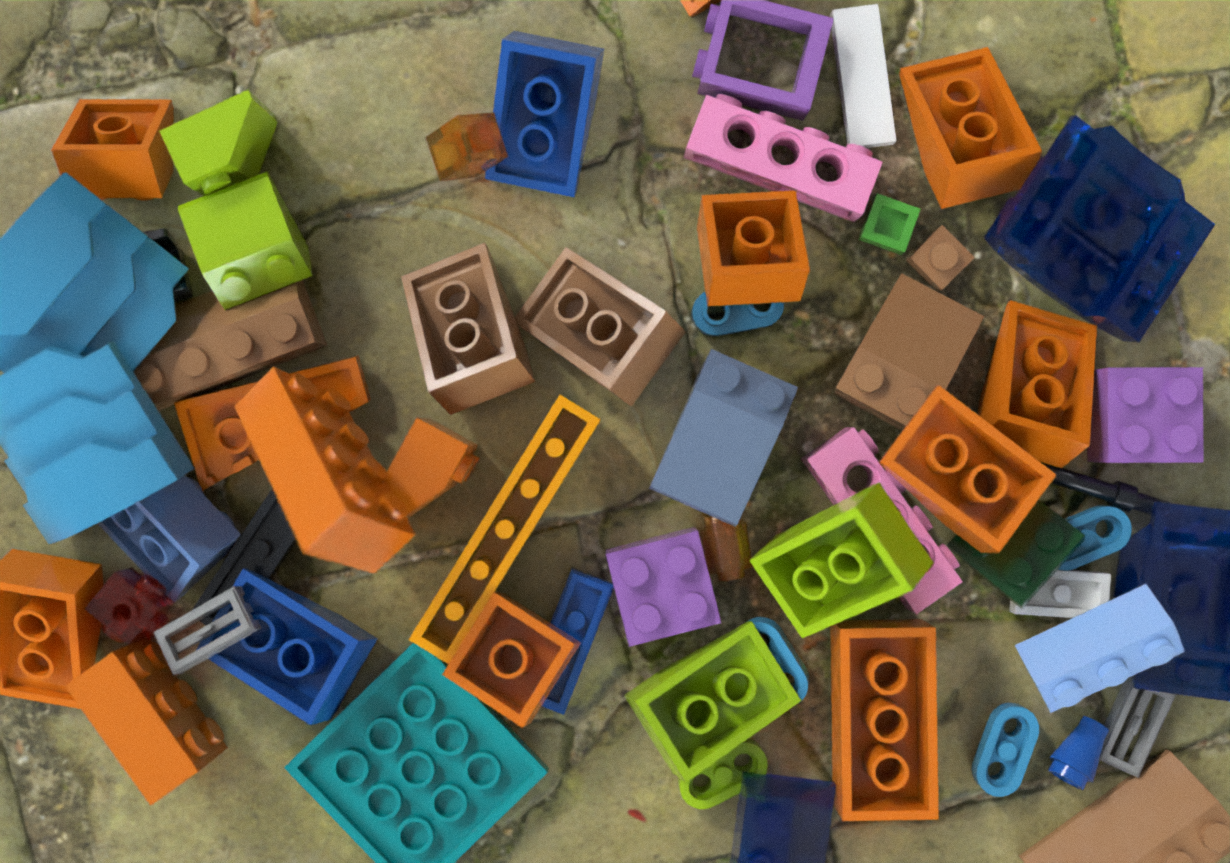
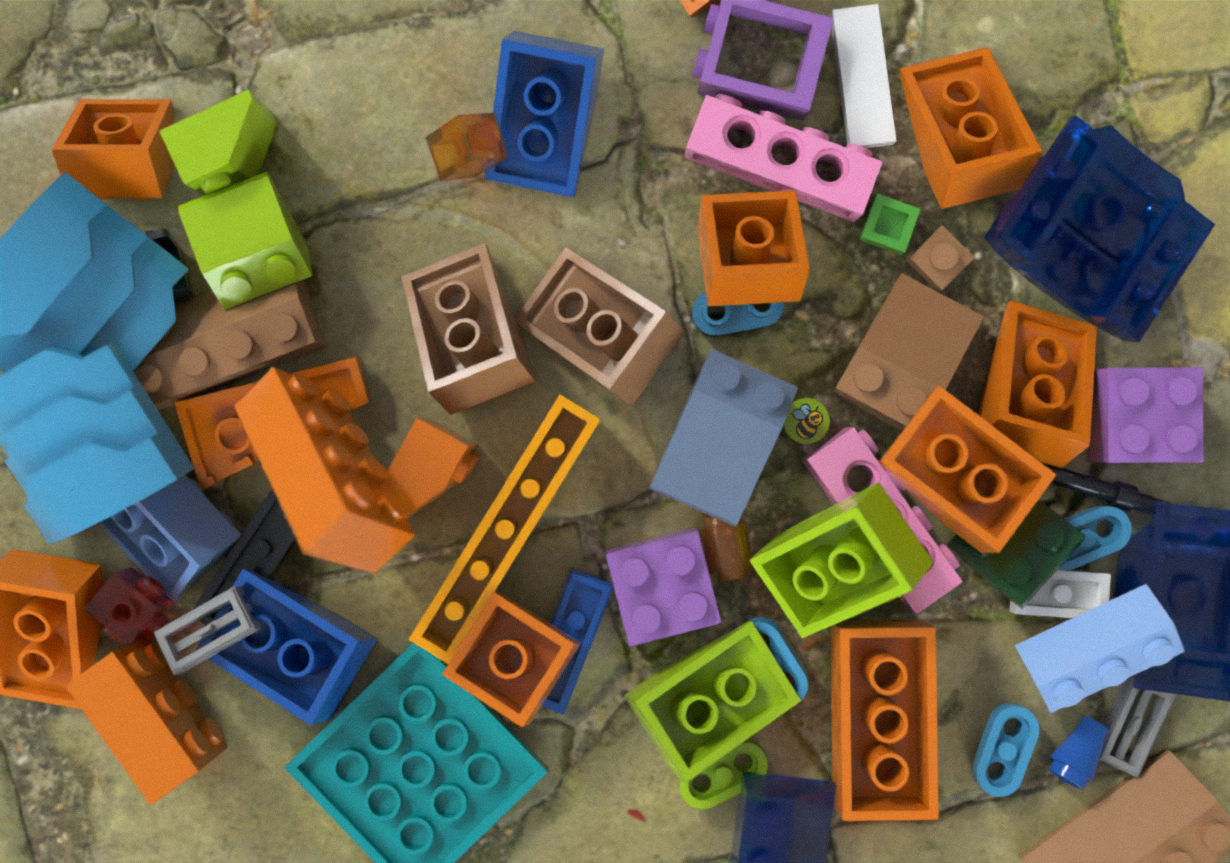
none -> tile [783,398,830,445]

